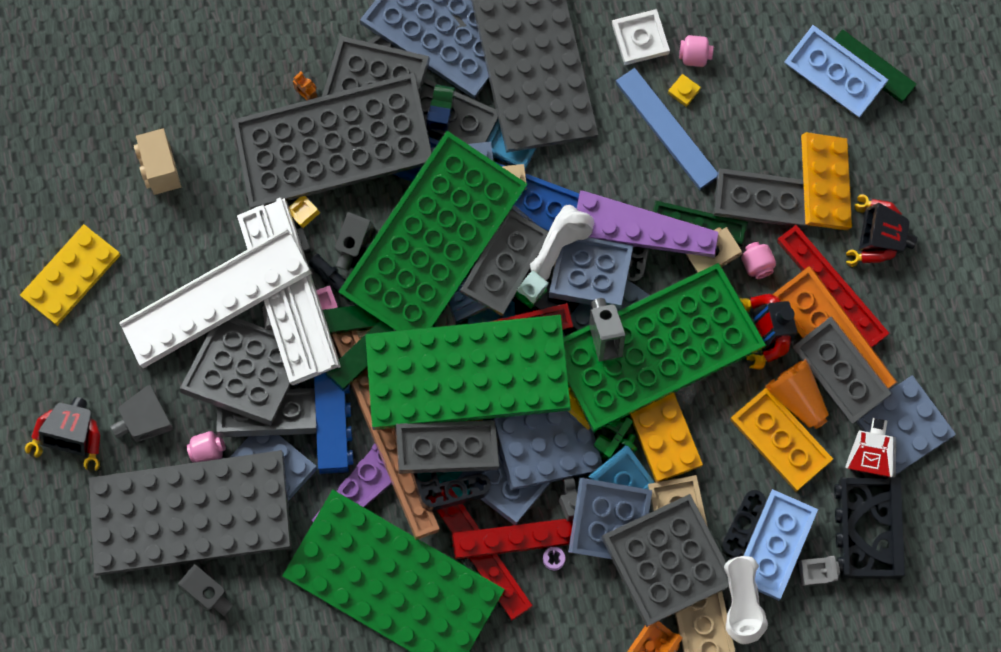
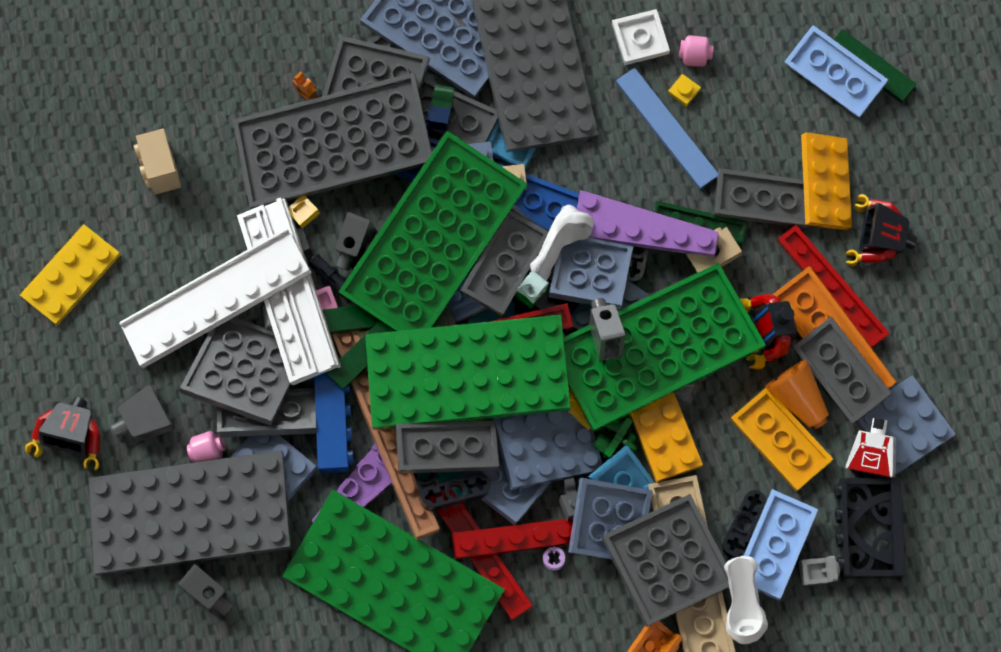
bright pink head [741,242,776,279] -> none

